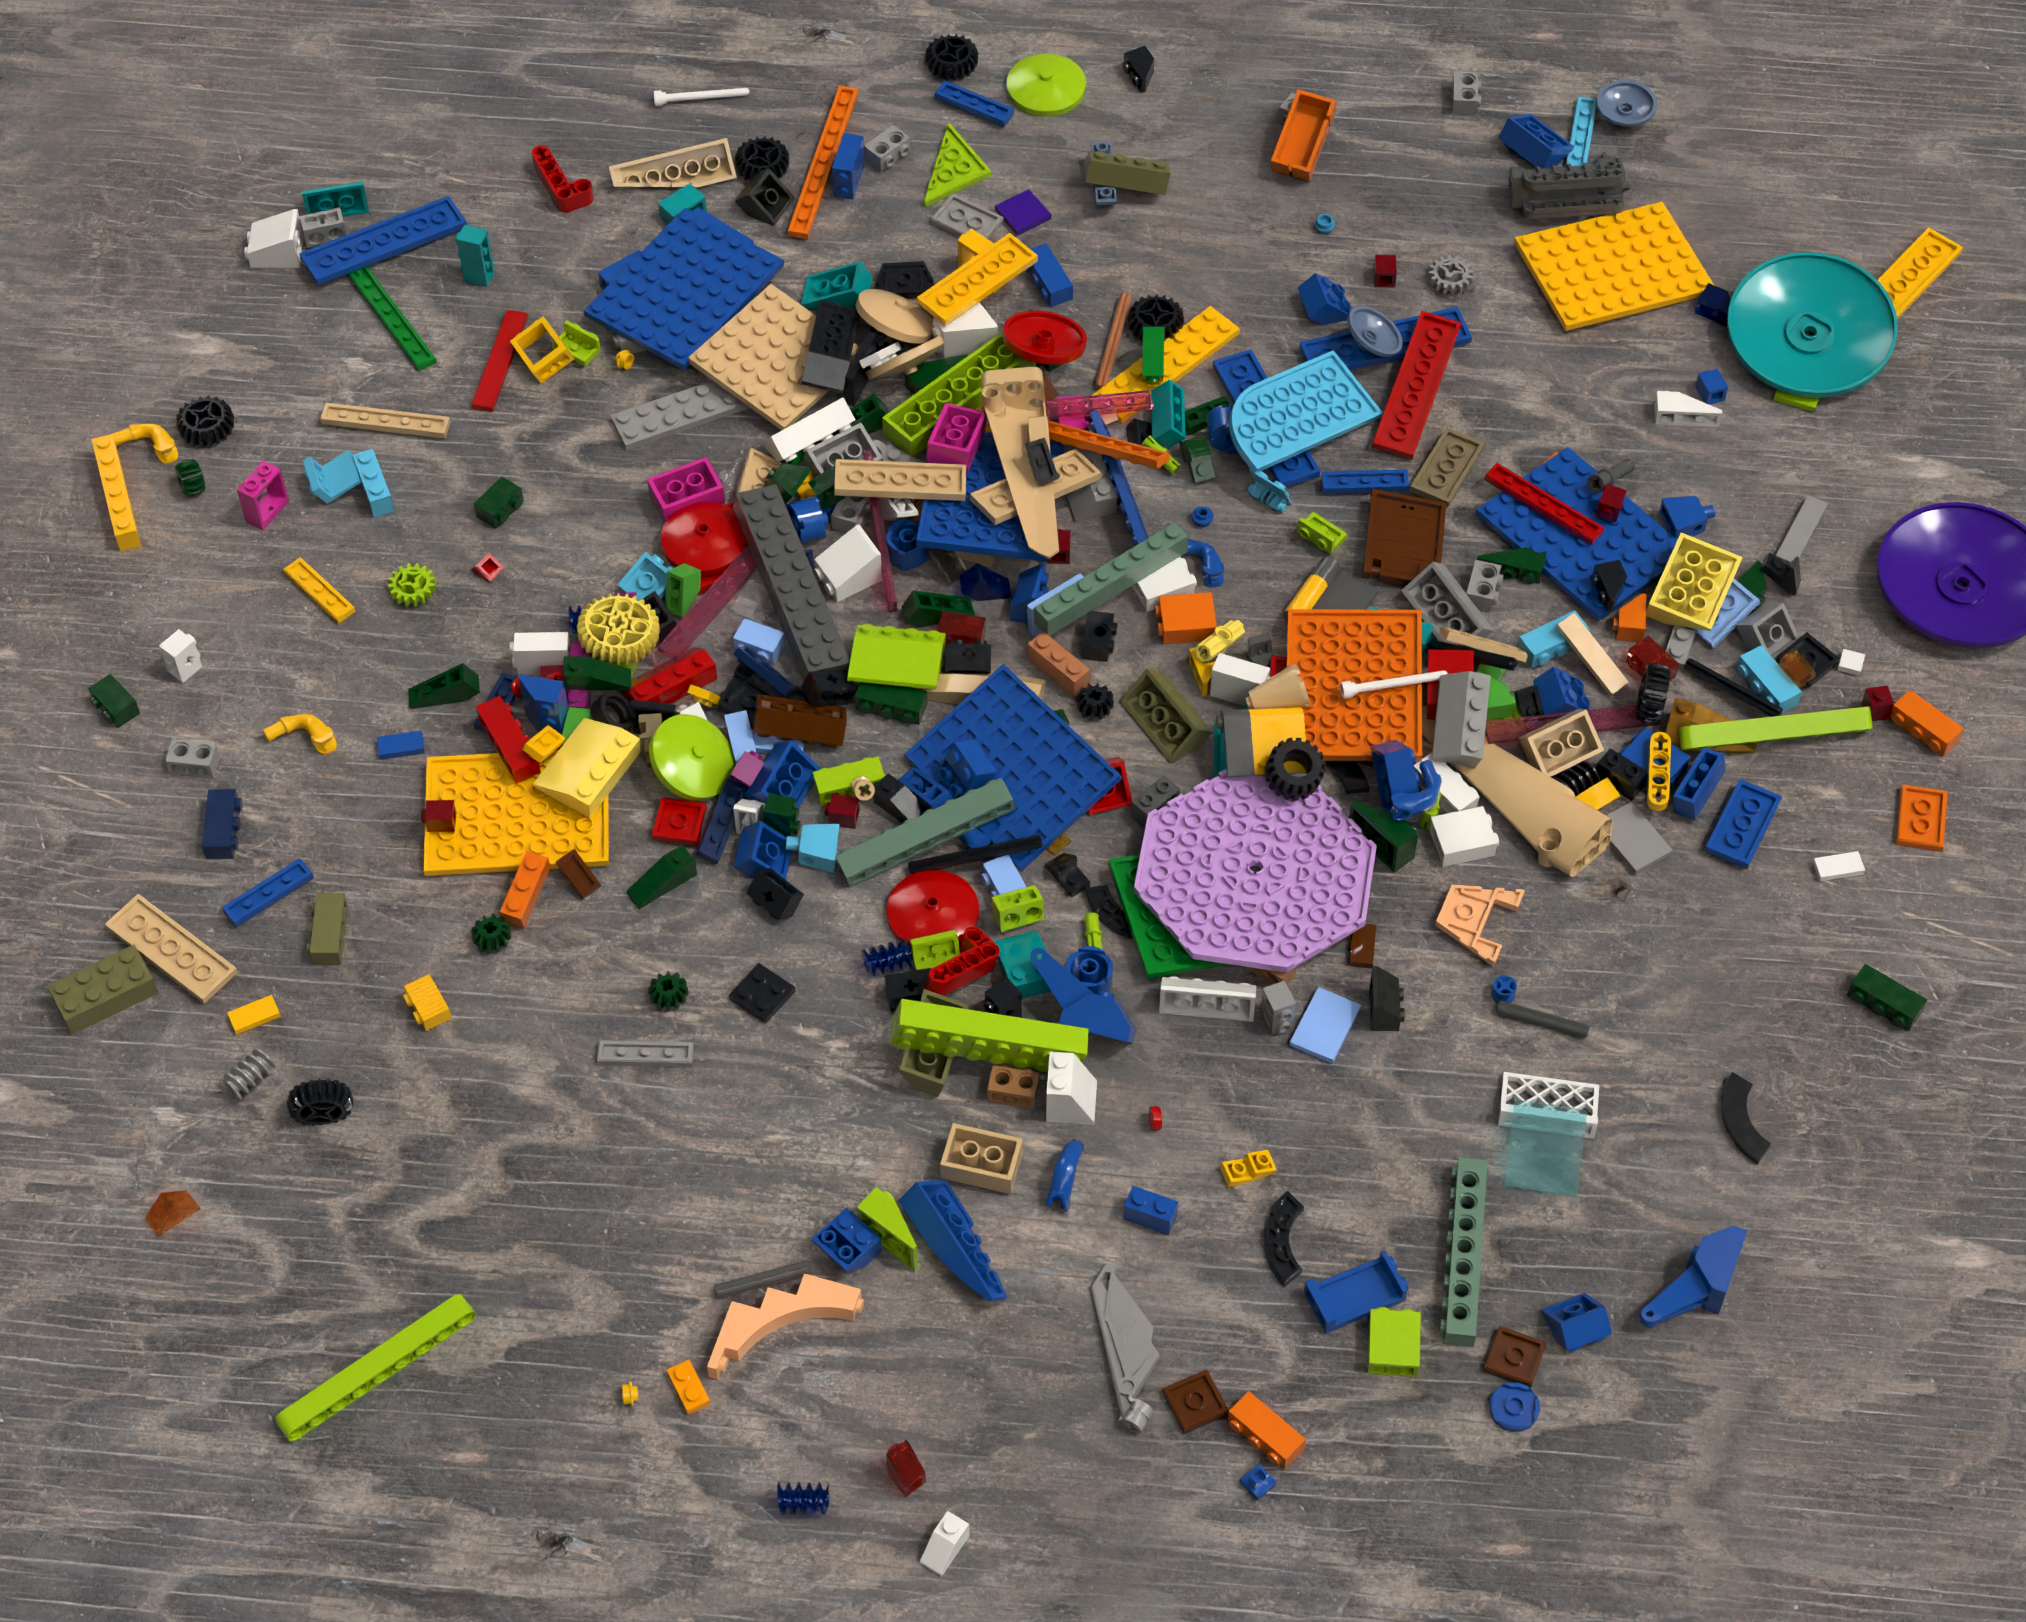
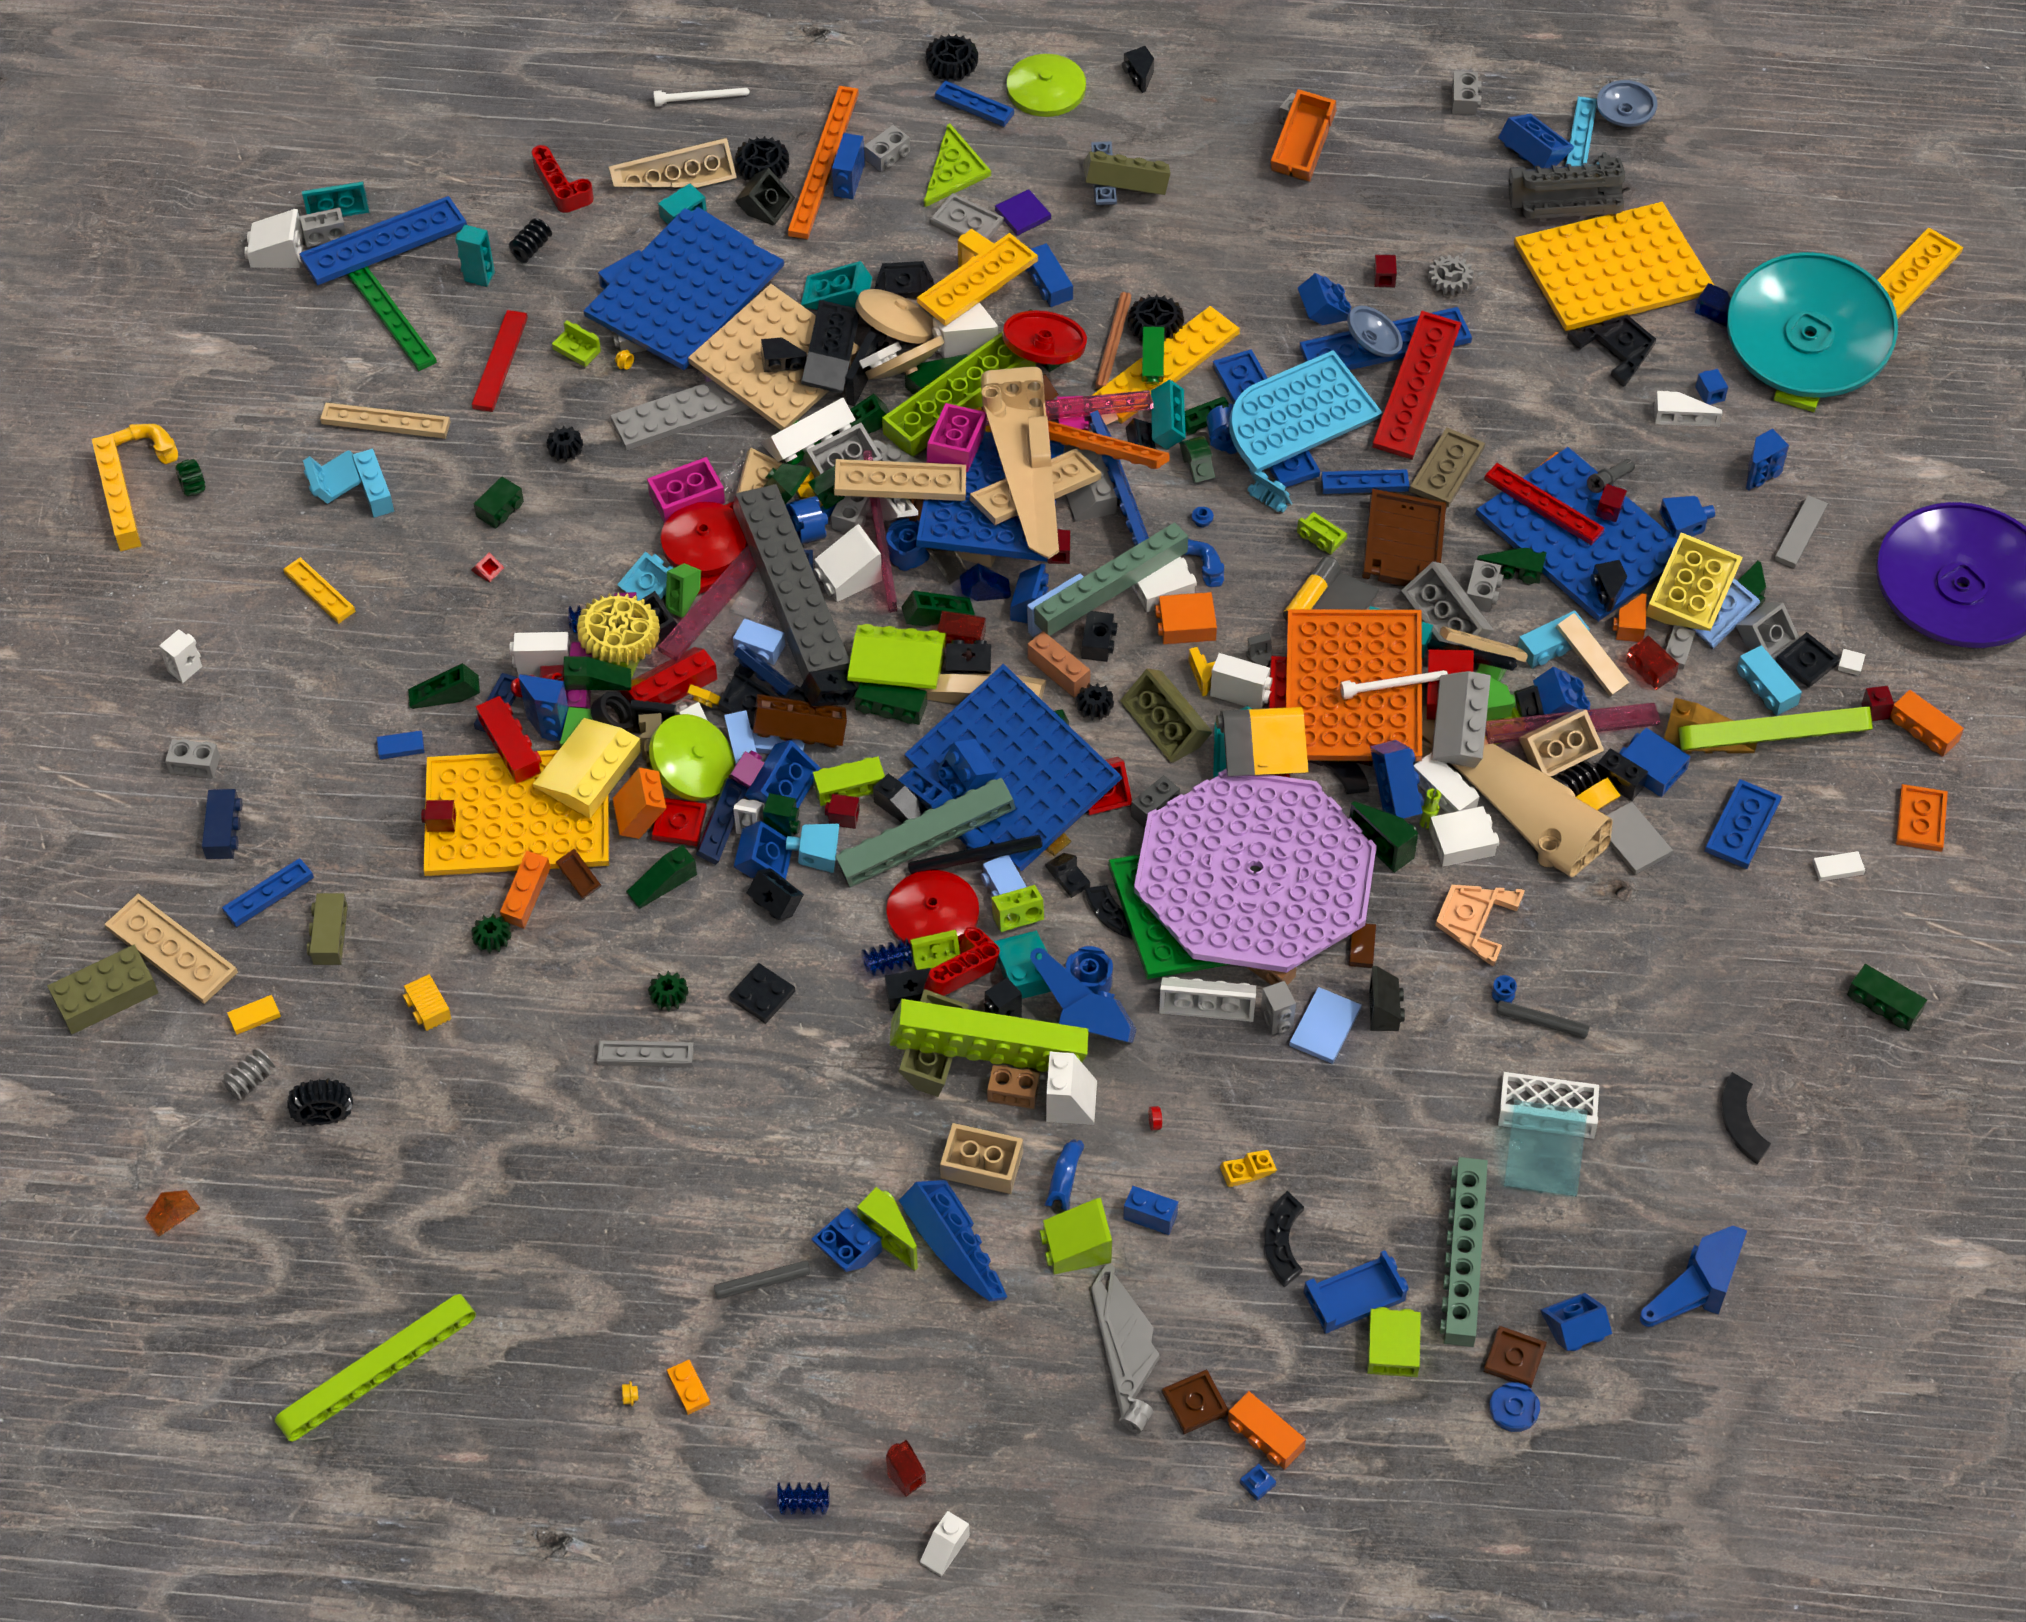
dark green brick [88,674,140,728] -> none
black gear [176,395,235,448] -> none
dark pink window [237,460,289,530] -> none
yellow piece [262,713,337,755] -> none
lime gear [388,563,436,607] -> none
yellow window [510,316,575,384] -> none
yellow plate [522,725,566,763] -> none
light nougat arch [707,1274,864,1380] -> none
tan bush [851,776,875,801] -> none
black plate [1023,438,1059,486] -> none
lime axle [1084,913,1103,949] -> none
lime pin [1141,435,1181,475] -> none
light yellow piece [1194,620,1245,662] -> none
tan cone [1245,664,1310,709] -> none
black tyre [1264,737,1326,801] -> none
dark azure plate [1315,214,1335,233] -> none
blue piece [1390,760,1442,821] -> none
black gear [1635,663,1670,723] -> none
yellow beam [1647,732,1671,811] -> none
blue brick [1673,747,1726,820] -> none
black axle [1684,659,1783,717] -> none
black slope [1760,552,1801,596] -> none
clear orange brick [1779,650,1816,688] -> none
none -> black piece [509,218,552,263]
none -> black gear [546,425,583,462]
none -> orange brick [613,767,666,839]
none -> black slope [761,337,807,372]
none -> lime slope [1039,1197,1112,1275]
none -> black wing [1567,314,1656,386]
none -> blue slope [1746,428,1789,491]

